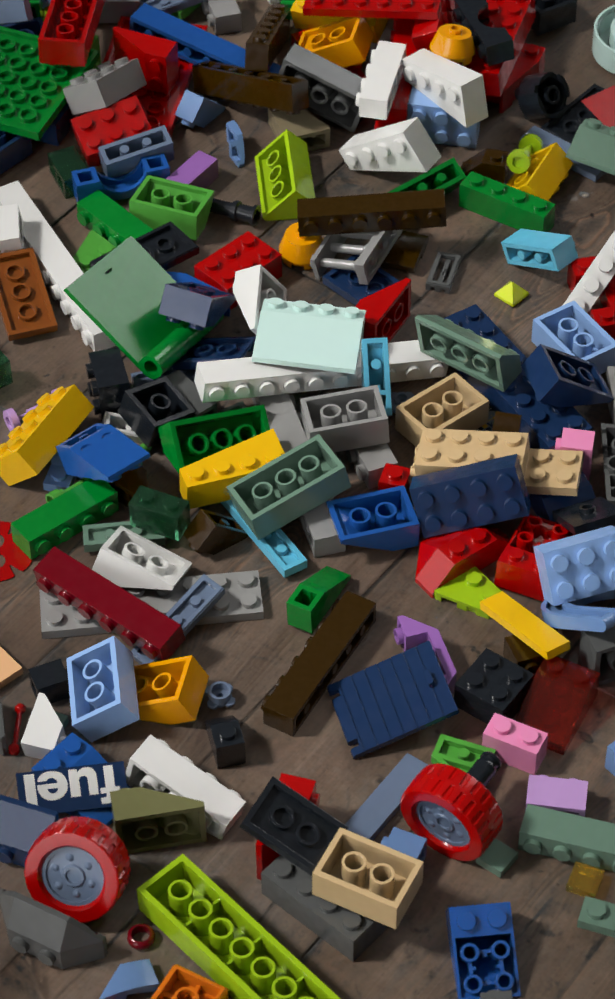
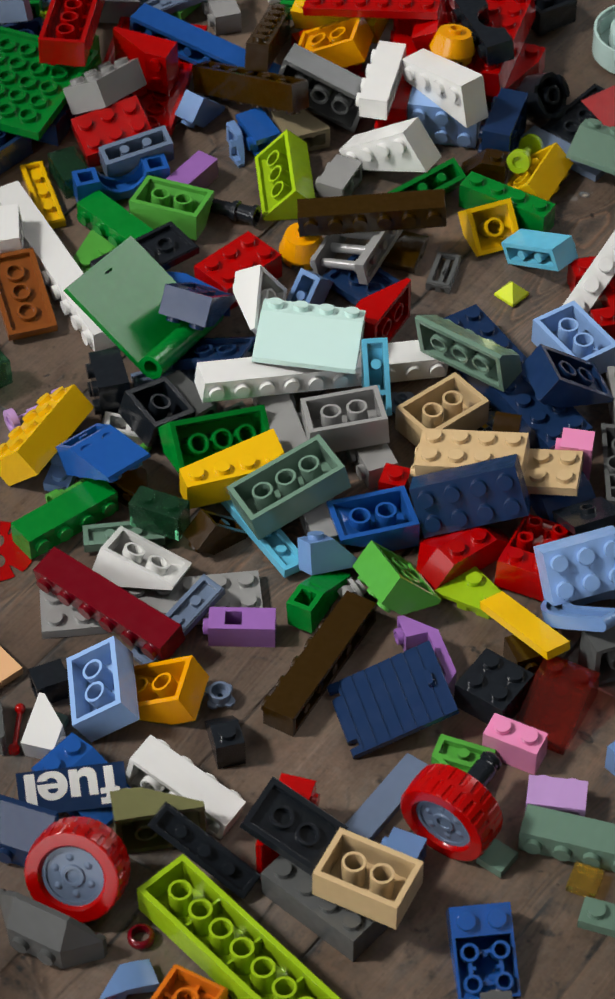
none -> yellow tile [20,161,66,229]
none -> black tile [147,801,261,900]
none -> medium lavender brick [203,607,277,647]
none -> blue brick [236,108,281,157]
none -> medium blue slope [286,268,333,305]
none -> medium blue slope [297,531,357,575]
none -> light grey brick [314,154,362,198]
none -> light grey plate [337,577,367,598]
none -> bright green slope [352,540,441,615]
none -> yellow slope [457,198,519,257]
none -> dark blue brick [478,87,528,153]

